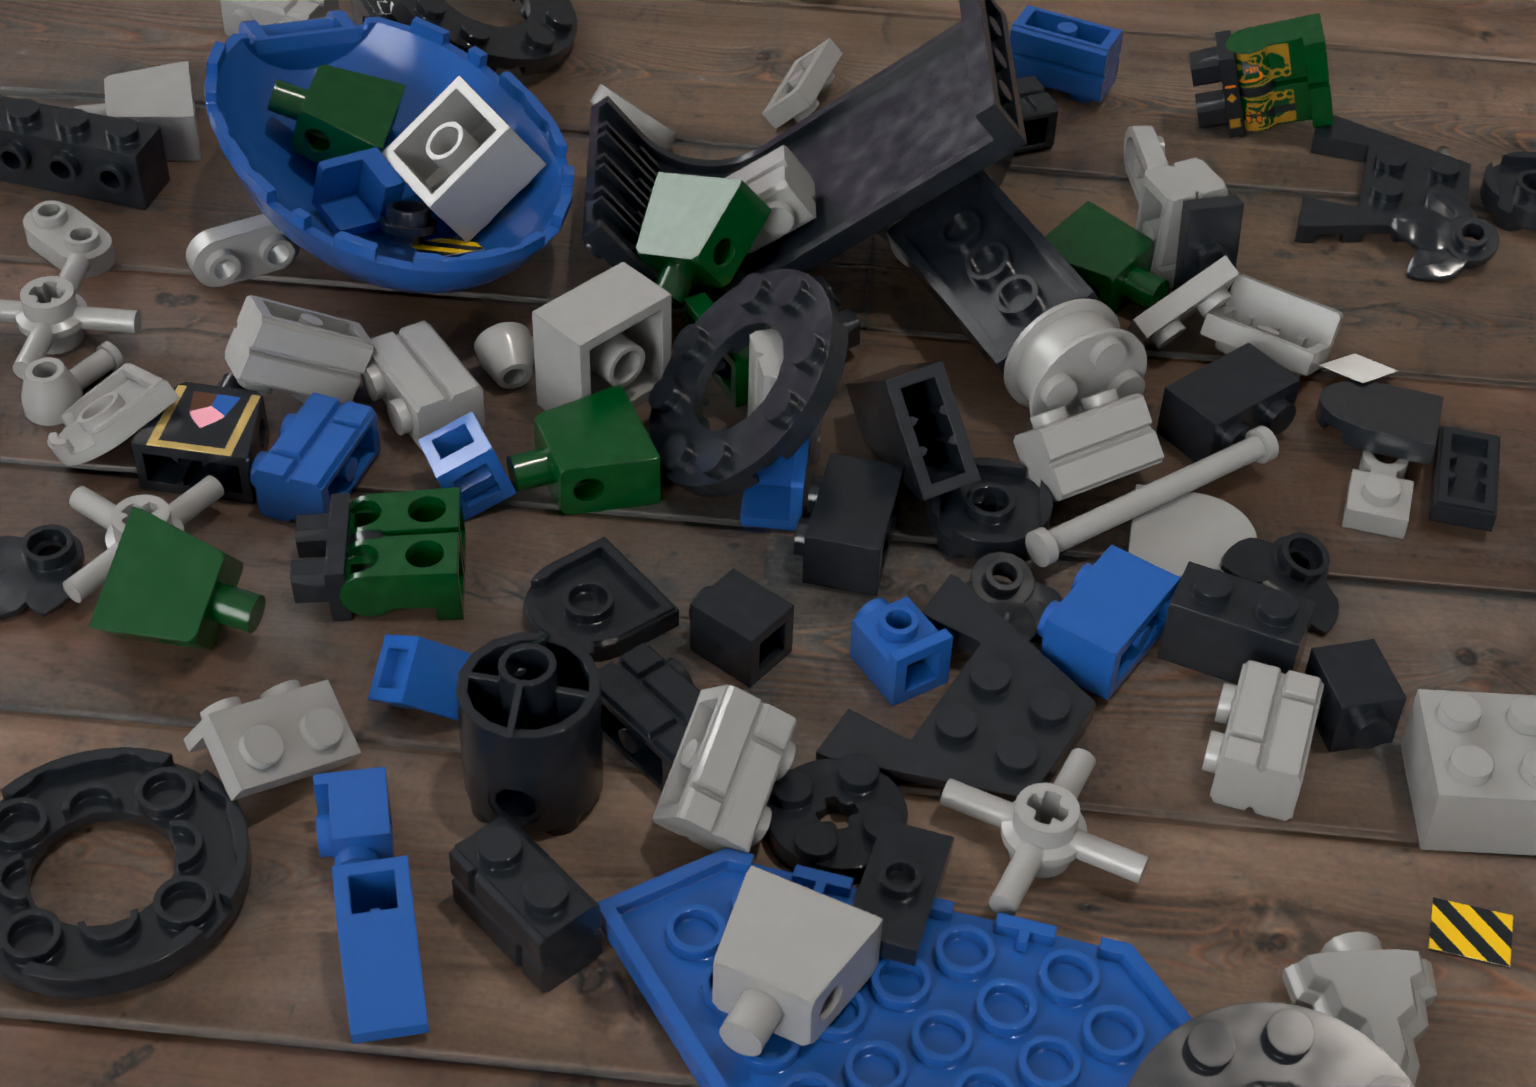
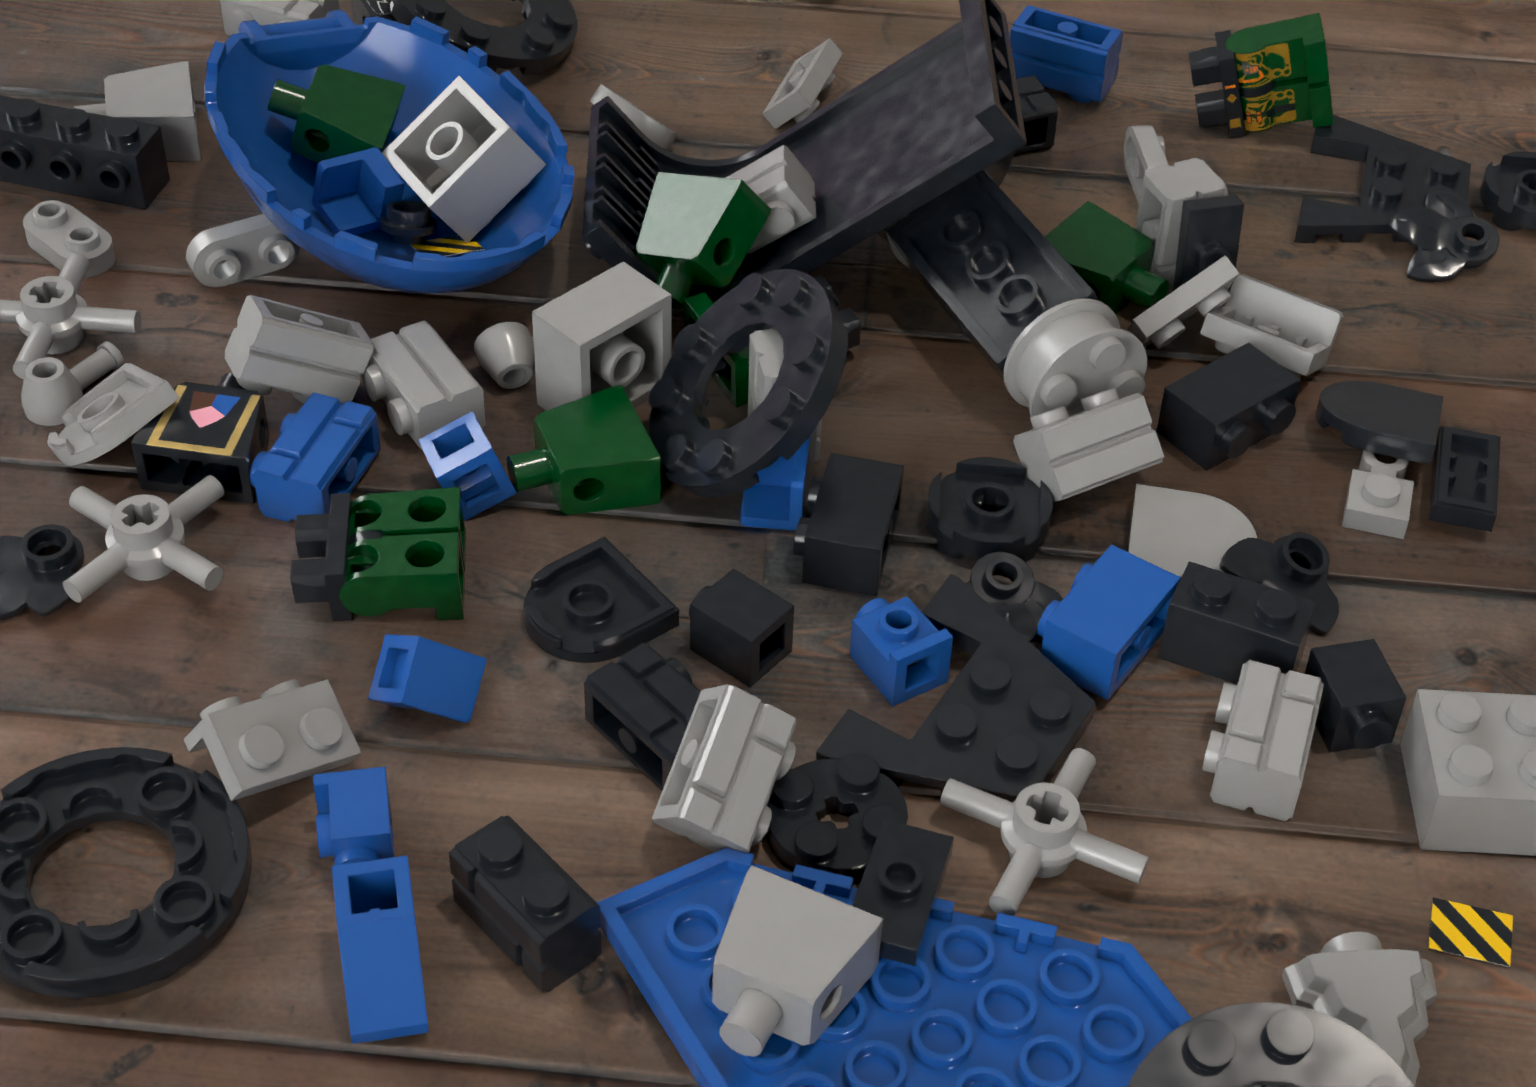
dark green torso [88,506,266,650] -> none
black cylinder [456,632,604,836] -> none
black slope [846,360,981,501] -> none
light grey bar [1025,426,1279,567] -> none
white sticker [1319,353,1398,383] -> none

